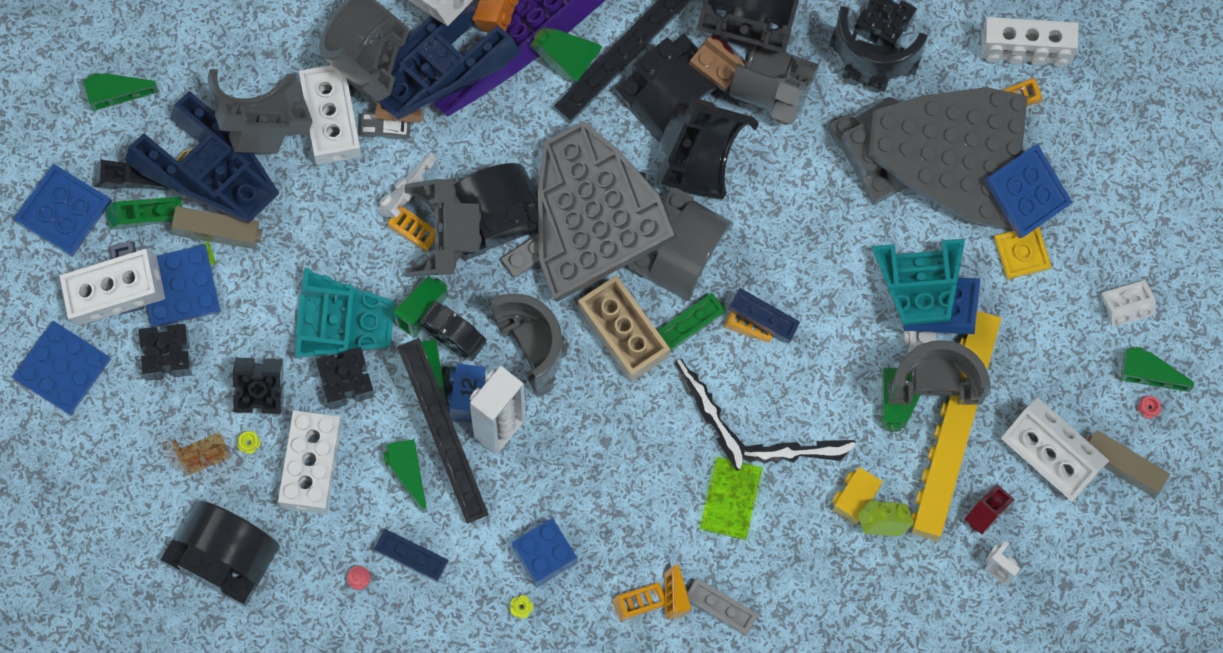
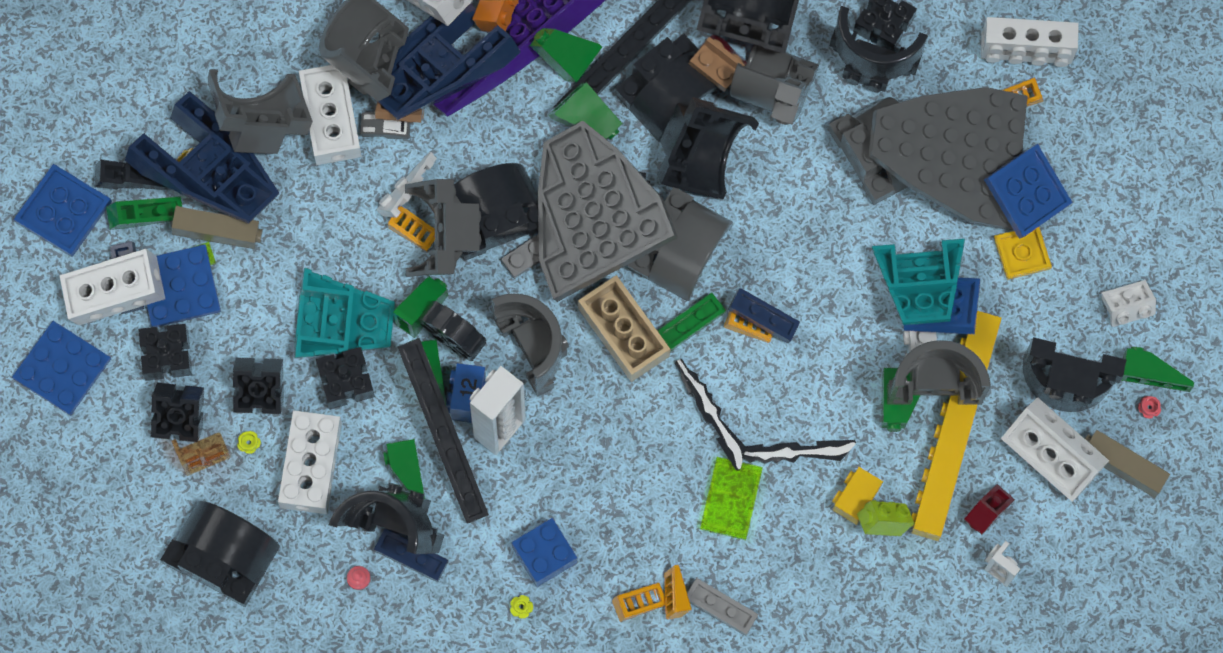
green slope [82,73,159,111] -> none
none -> black brick [151,382,204,442]
none -> black piece [329,483,444,554]
none -> green slope [548,82,623,140]
none -> black piece [1023,337,1127,412]

